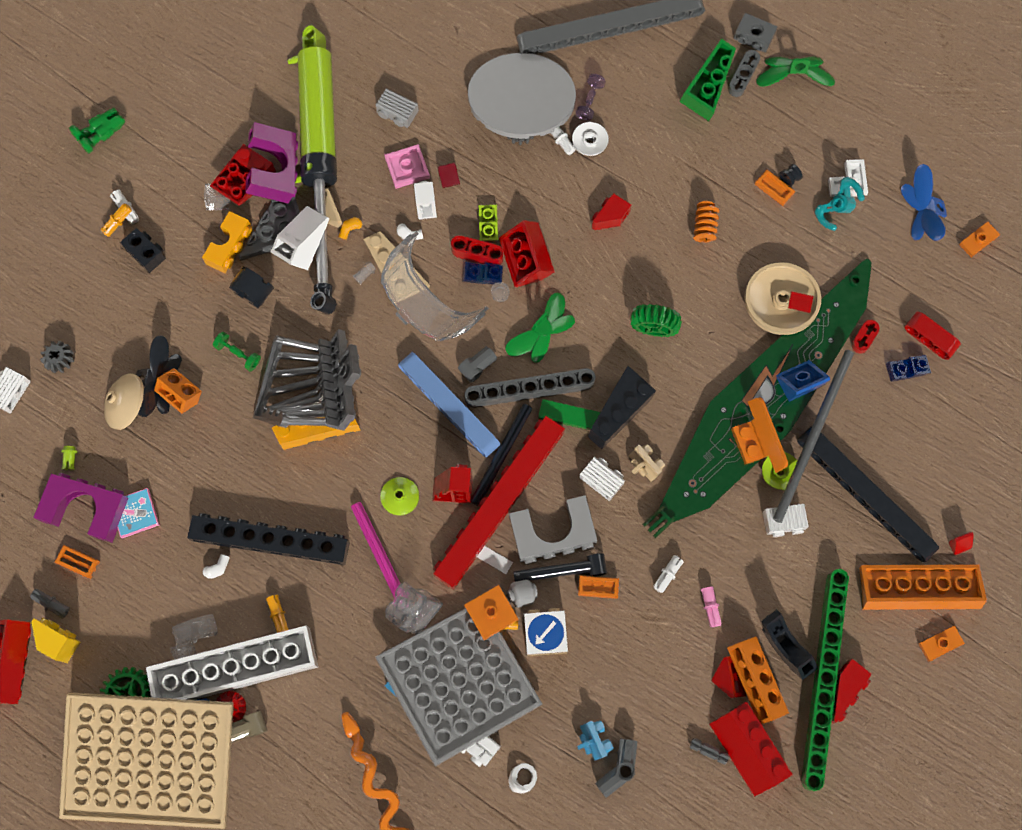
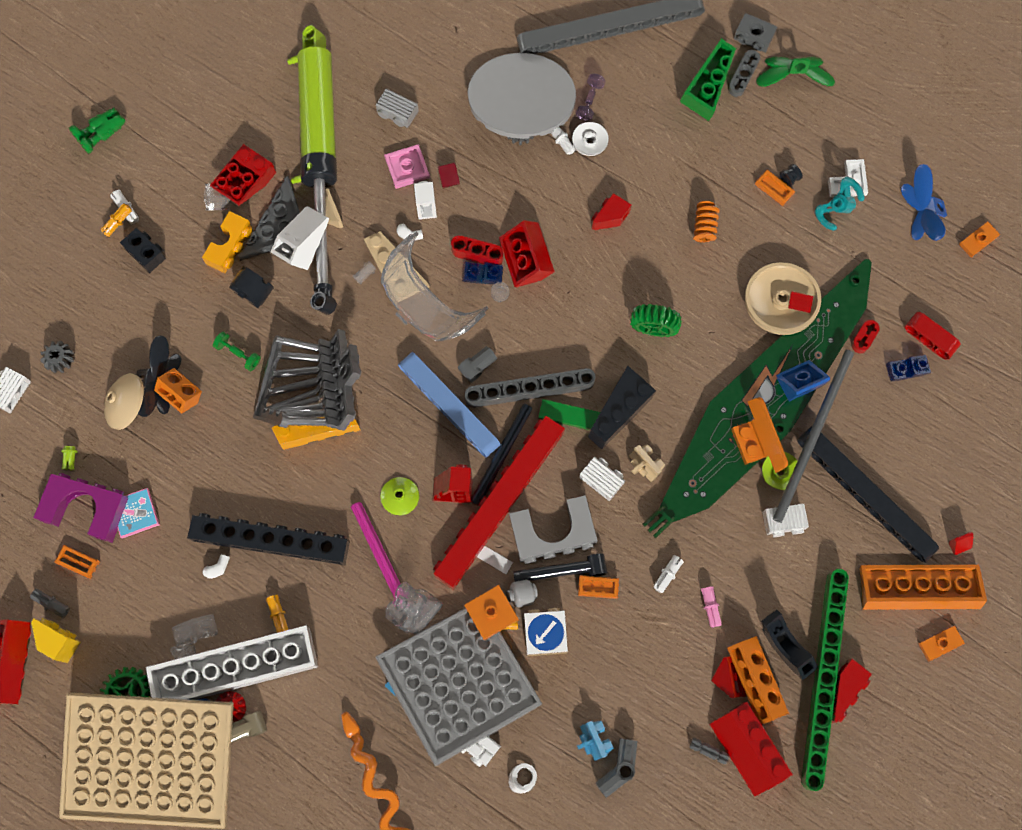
magenta arch [245,122,298,203] -> none
light orange arm [338,217,362,240] -> none
lime slope [479,205,498,241] -> none
green piece [505,293,575,363] -> none

